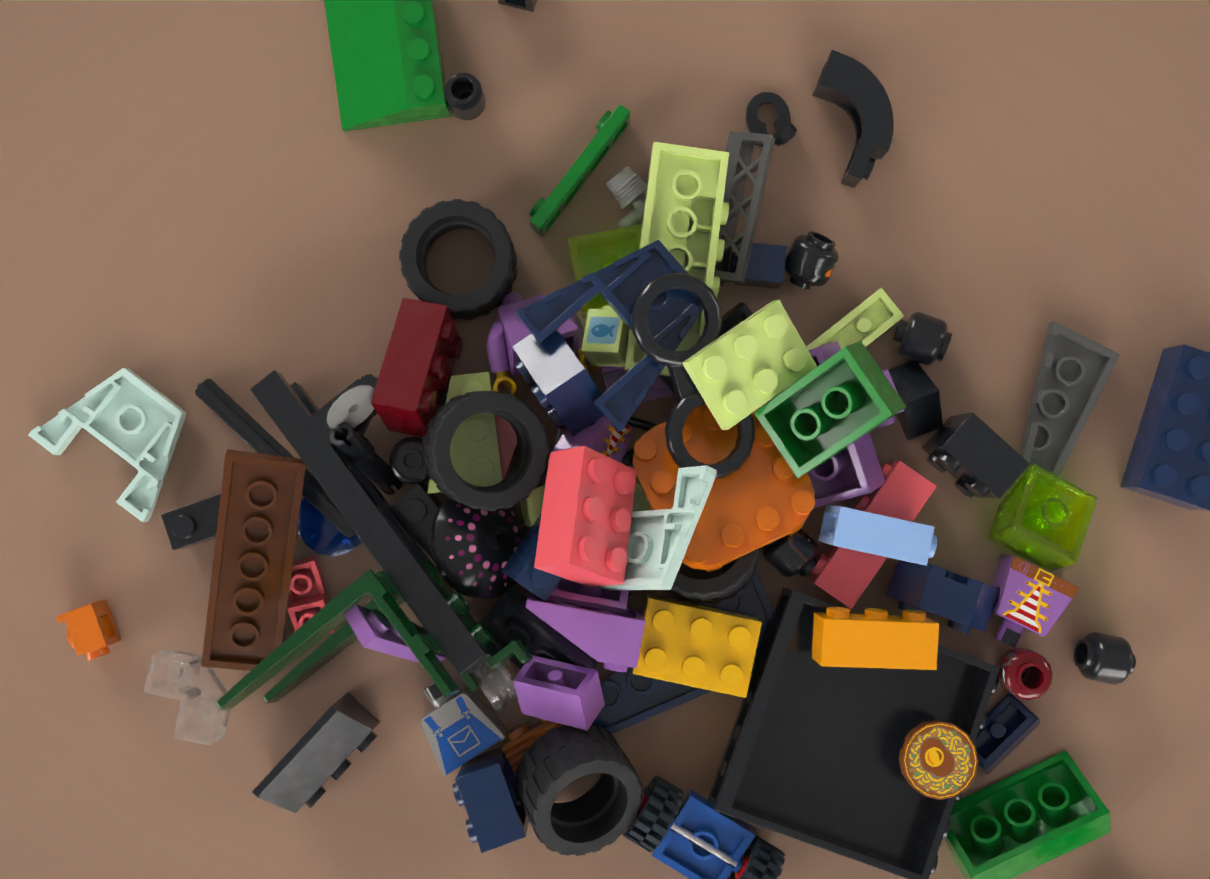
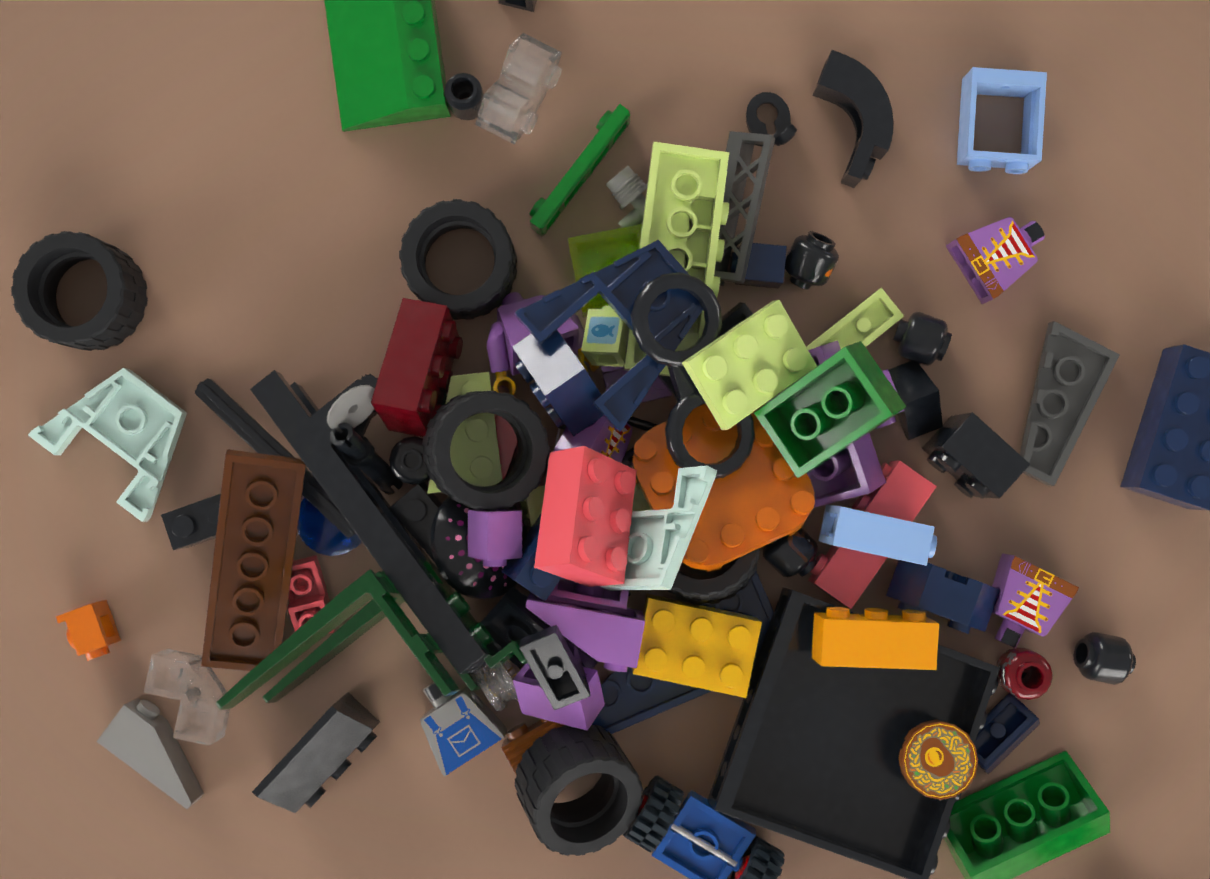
medium lavender plate [344,605,446,663] -> none
dark blue brick [452,748,529,853] -> none
clear neon green slope [988,463,1097,572] -> none
none -> black tyre [11,231,148,351]
none -> light grey slope [96,698,204,809]
none -> medium lavender brick [468,508,522,567]
none -> clear brick [475,33,562,144]
none -> slope [519,625,590,710]
none -> torso [946,217,1045,304]
none -> light blue window [957,67,1047,174]

